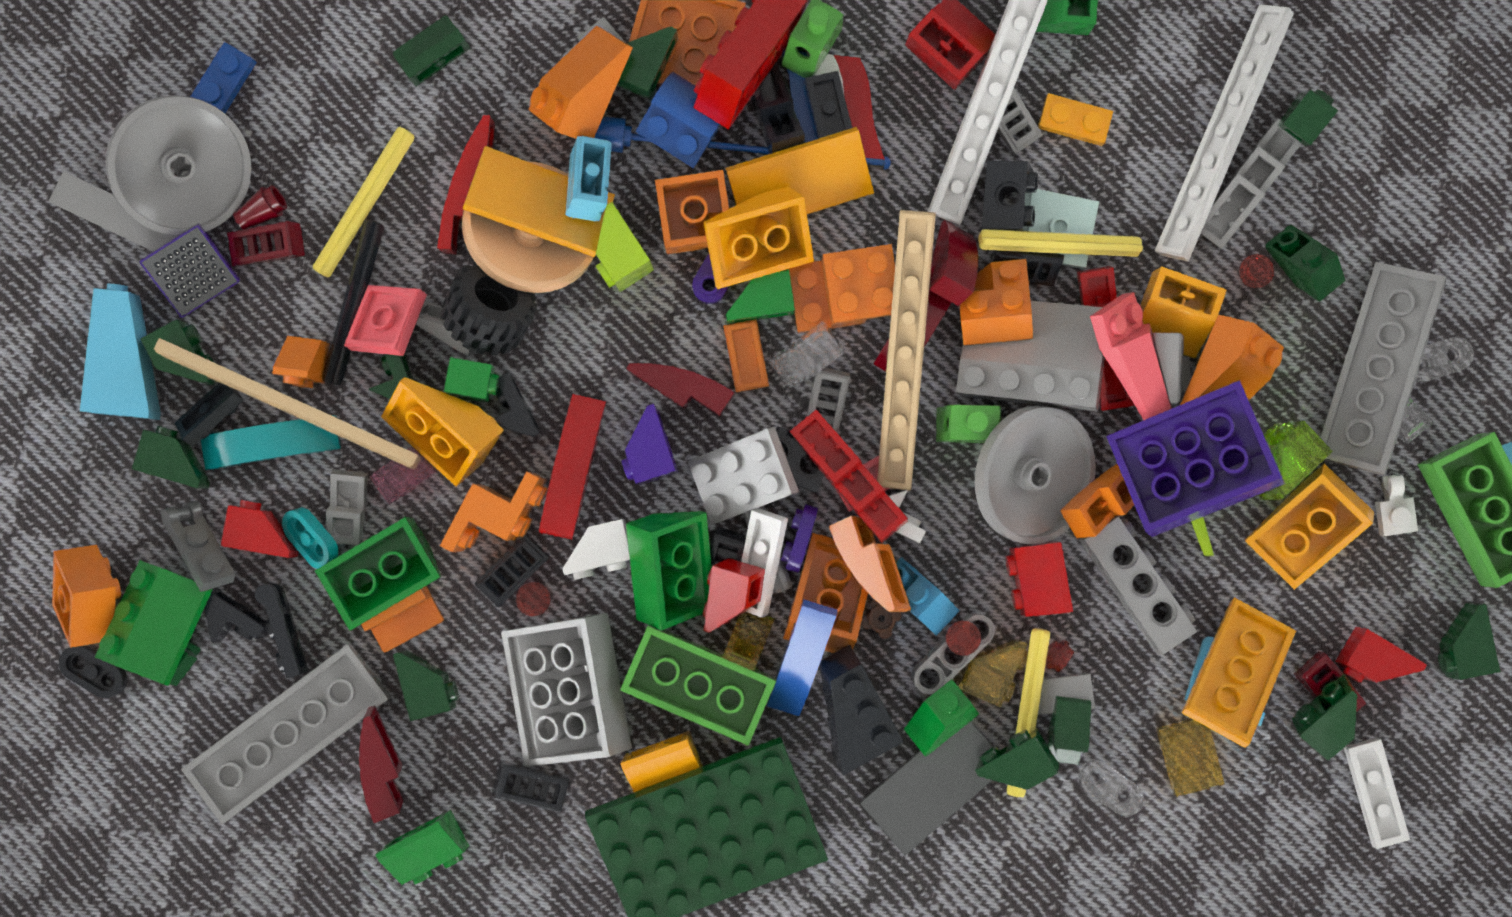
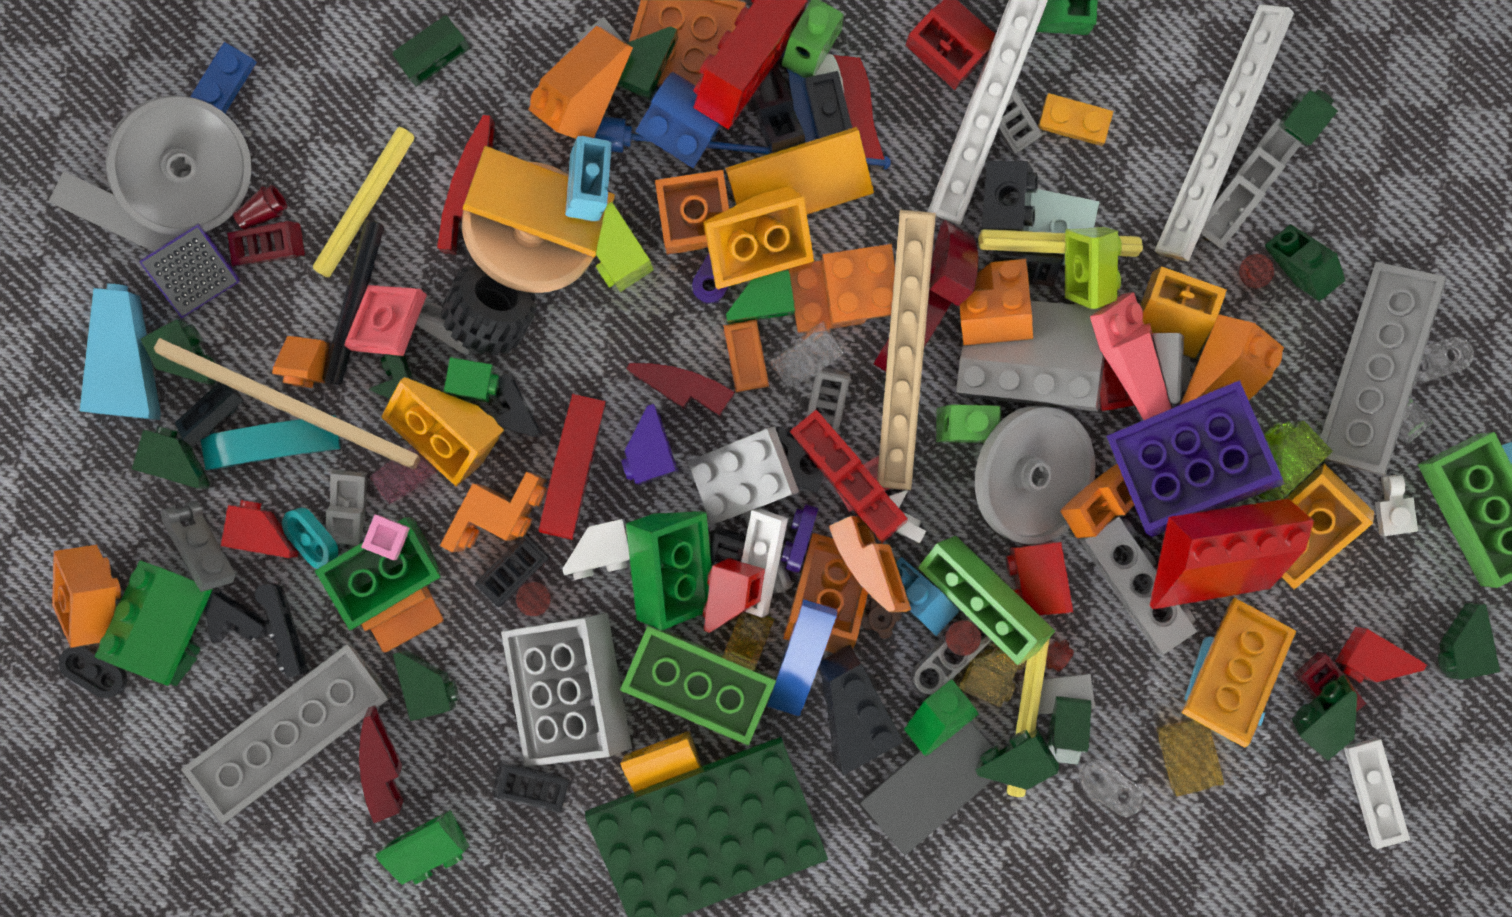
none -> bright pink plate [362,515,410,560]
none -> bright green brick [918,536,1055,665]
none -> lime slope [1065,227,1122,309]
none -> red slope [1149,498,1314,609]

